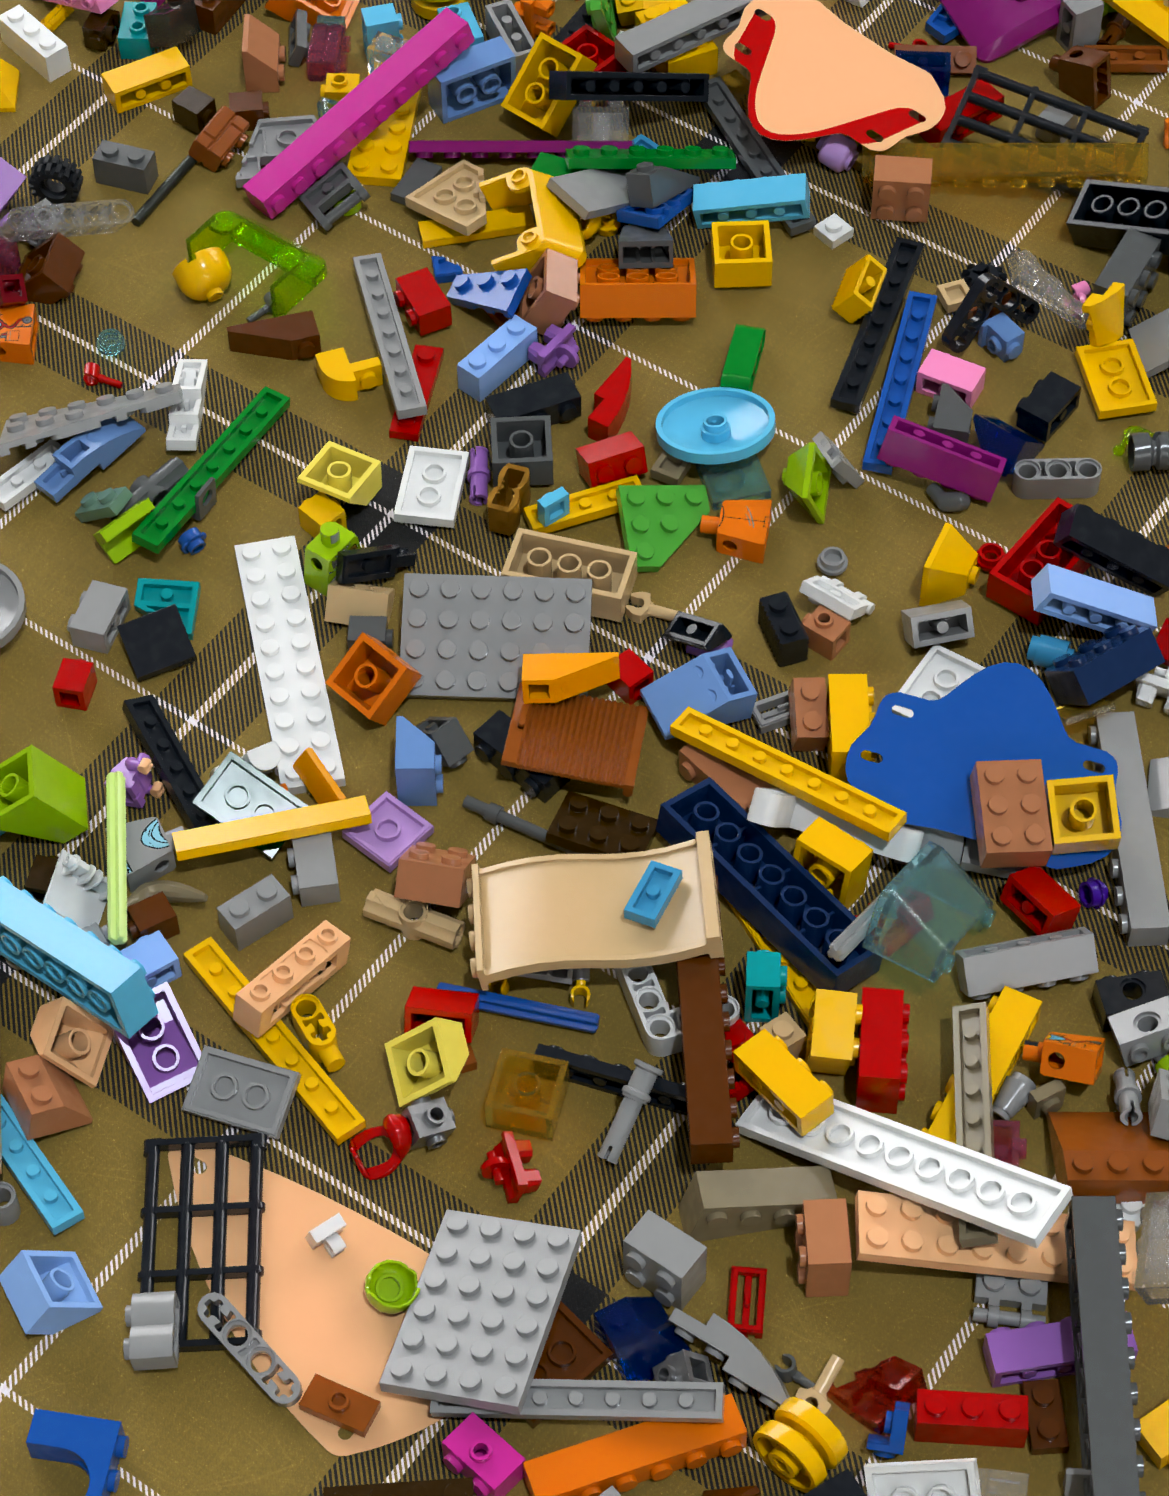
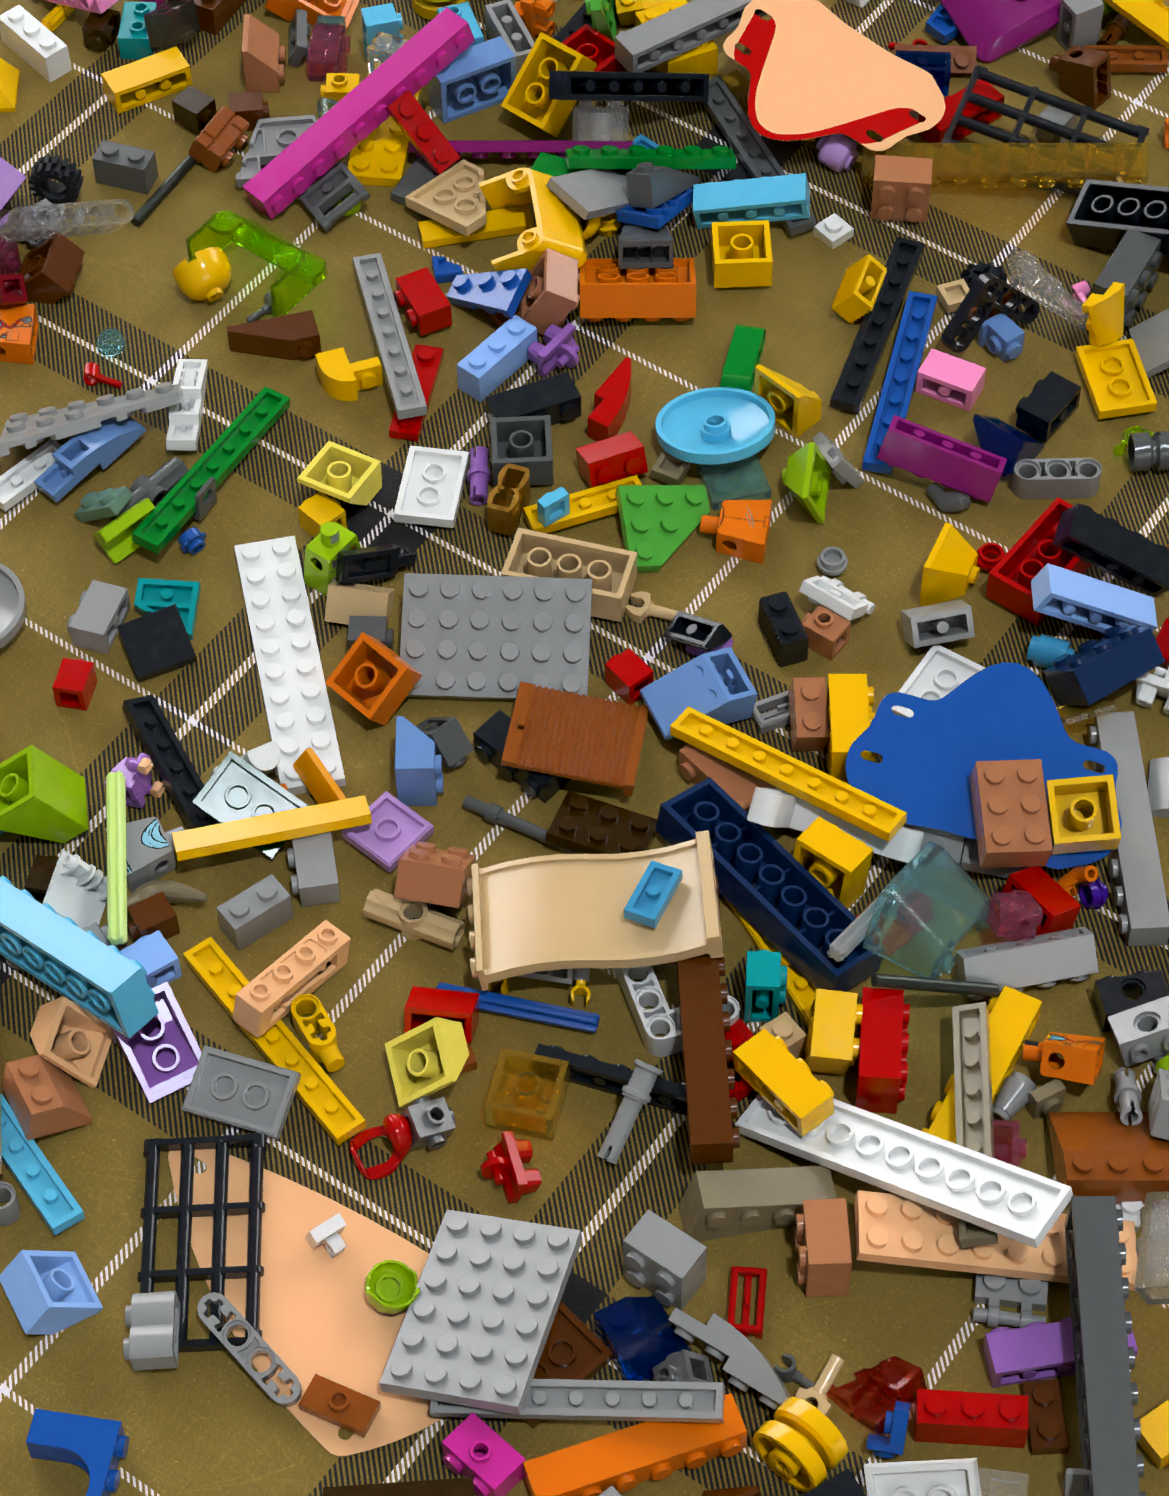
light orange slope [522,652,620,704] -> none
dark grey slope [927,383,973,443] -> none
none -> red plate [385,90,461,176]
none -> yellow slope [754,364,822,439]
none -> pearl dark grey bar [871,973,999,997]
none -> clear pink brick [986,890,1043,941]
none -> orange arm [1057,865,1098,896]

